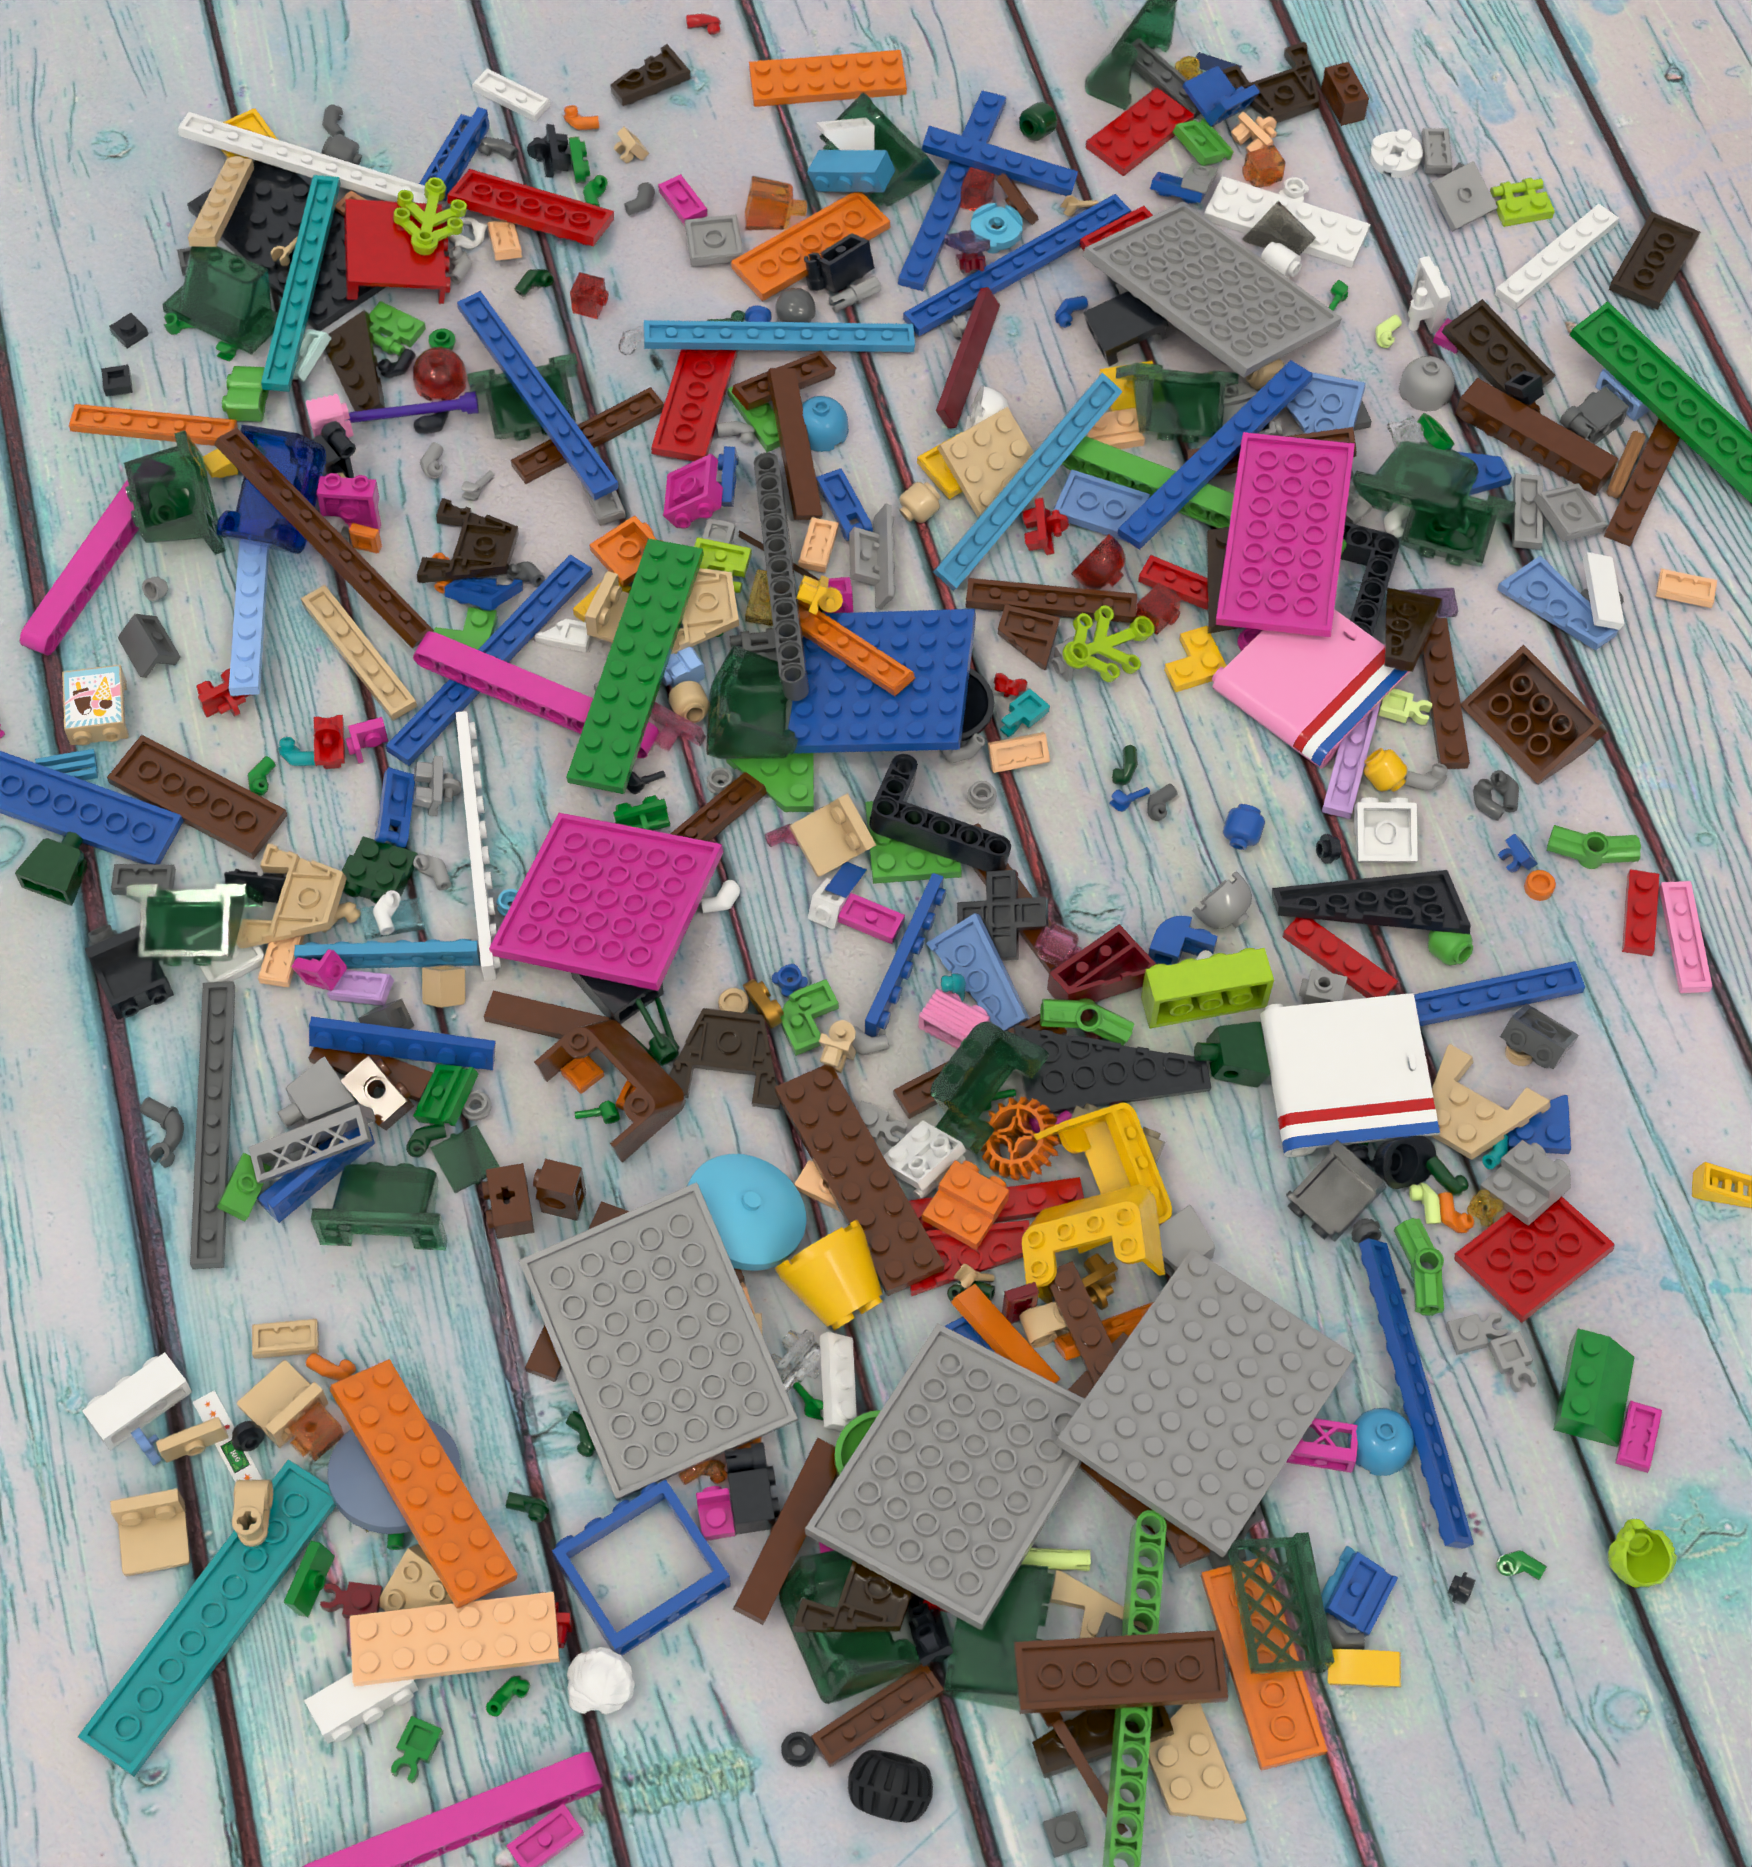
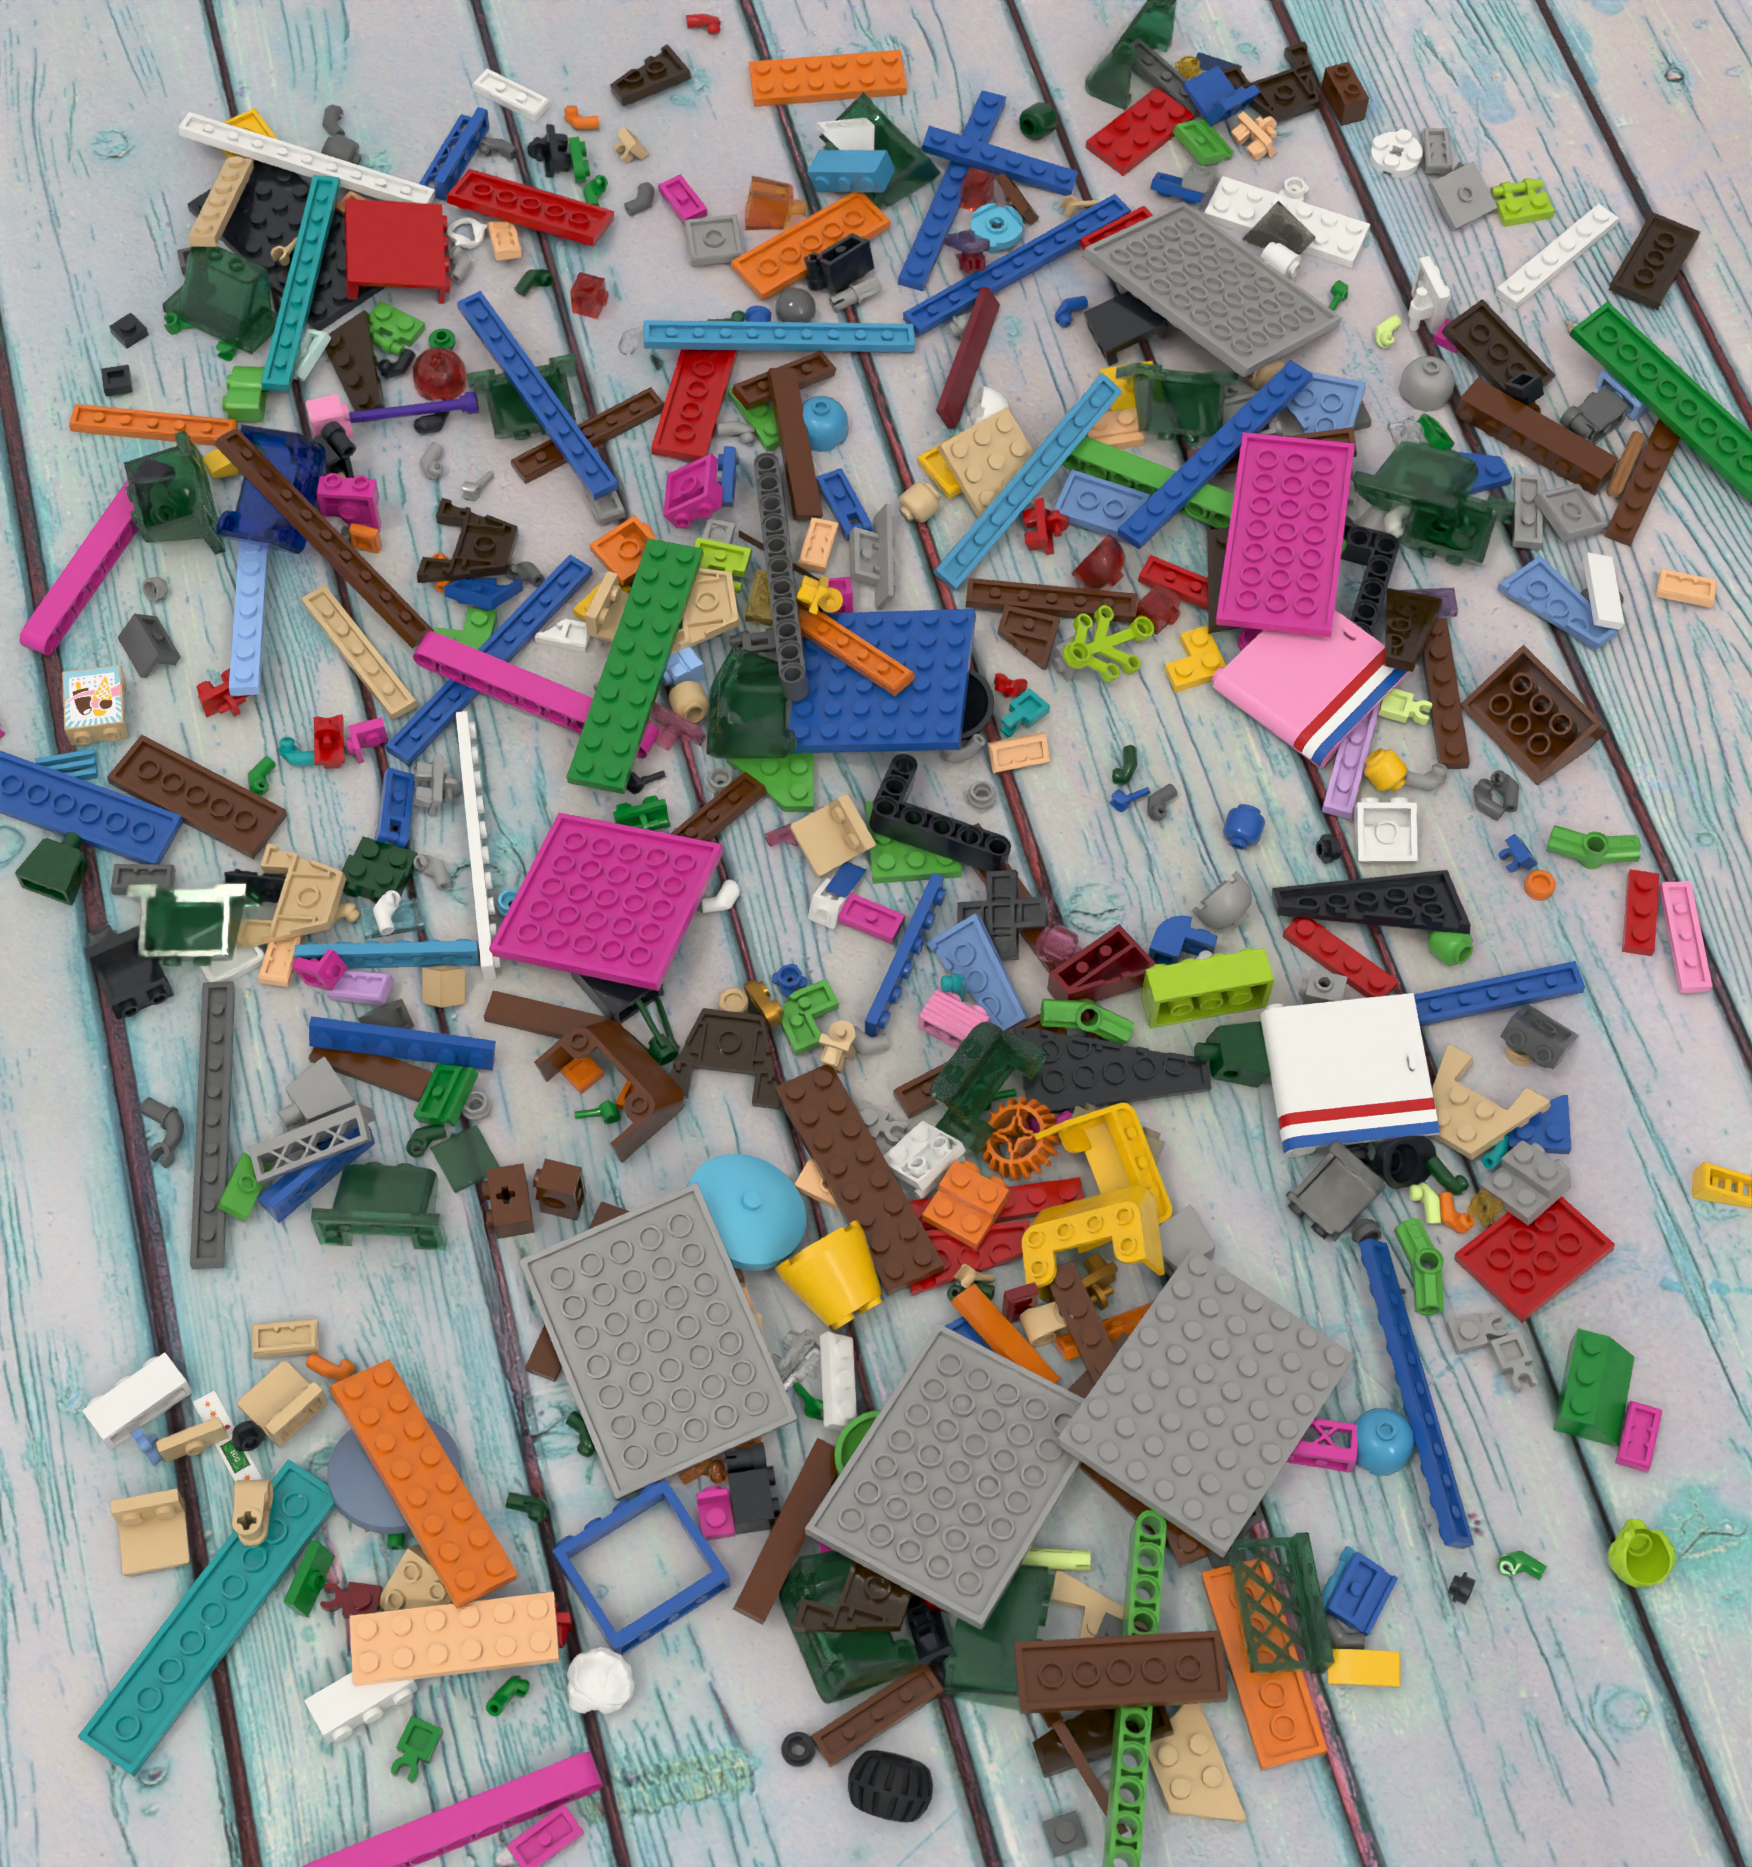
clear orange brick [289,1402,344,1462] -> none
brick [340,1056,414,1131] -> none
lime plant [393,177,467,255] -> none
clear orange brick [1242,144,1286,188] -> none

